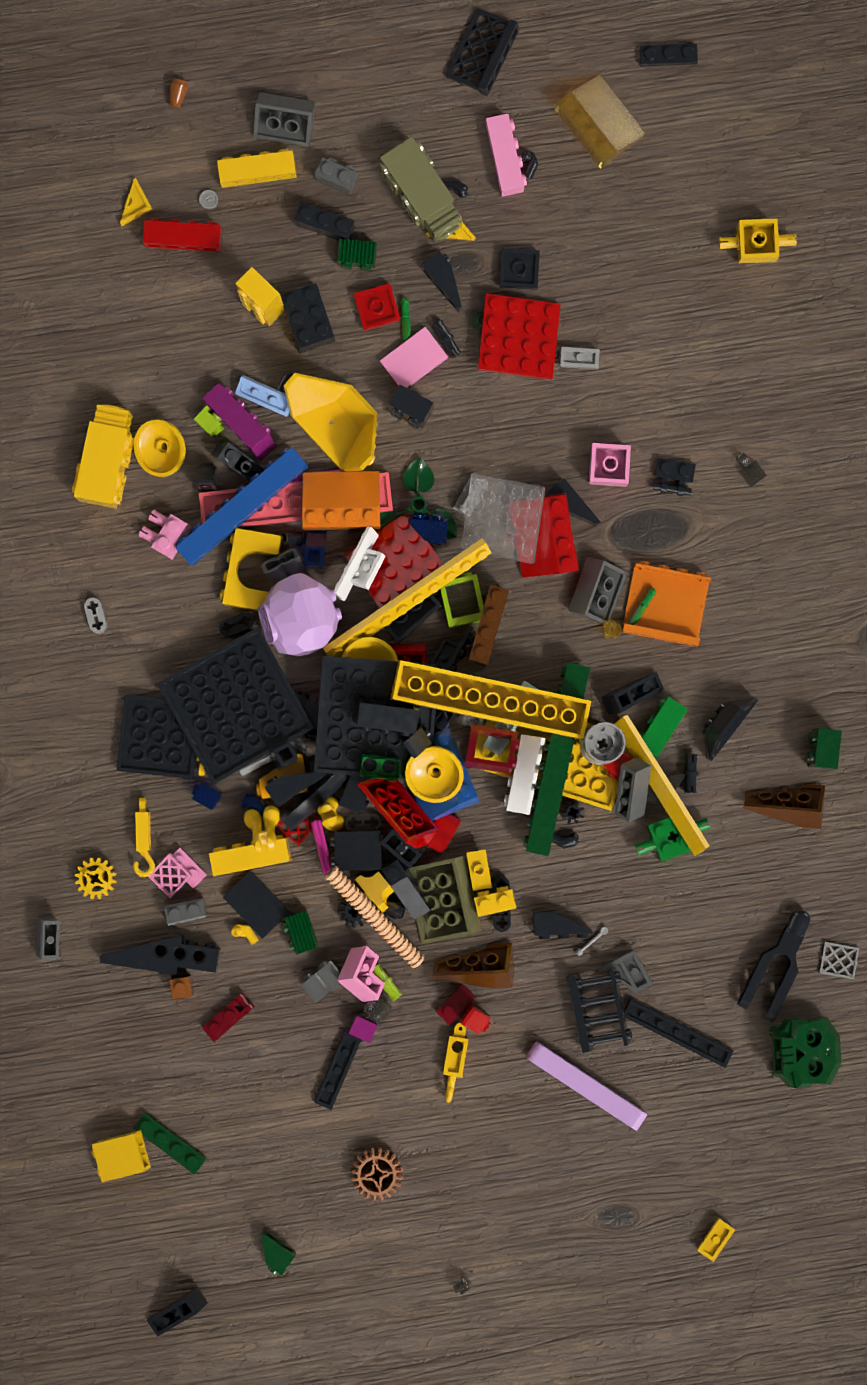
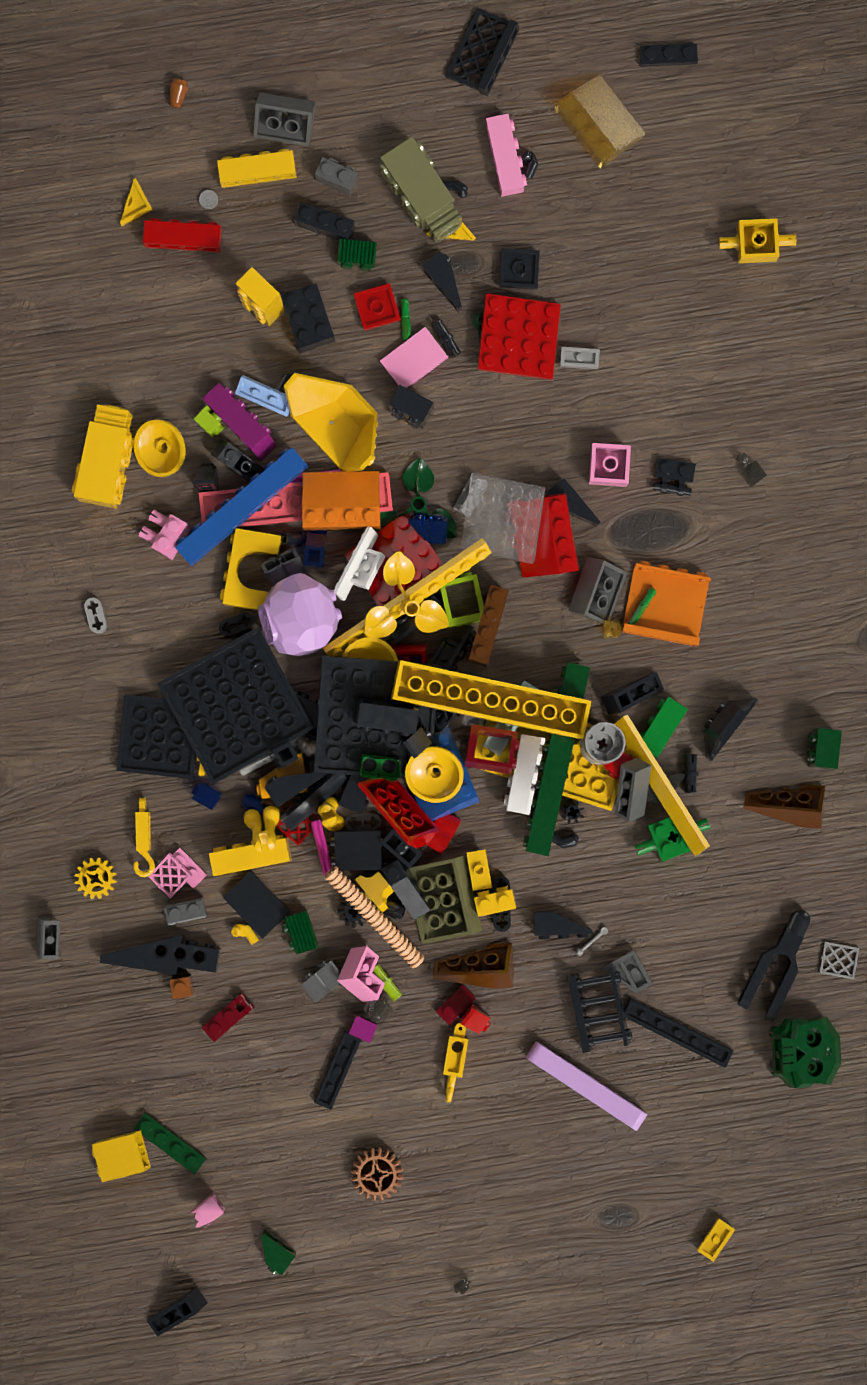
none -> bright pink piece [190,1193,225,1232]
none -> yellow plant [364,551,449,638]

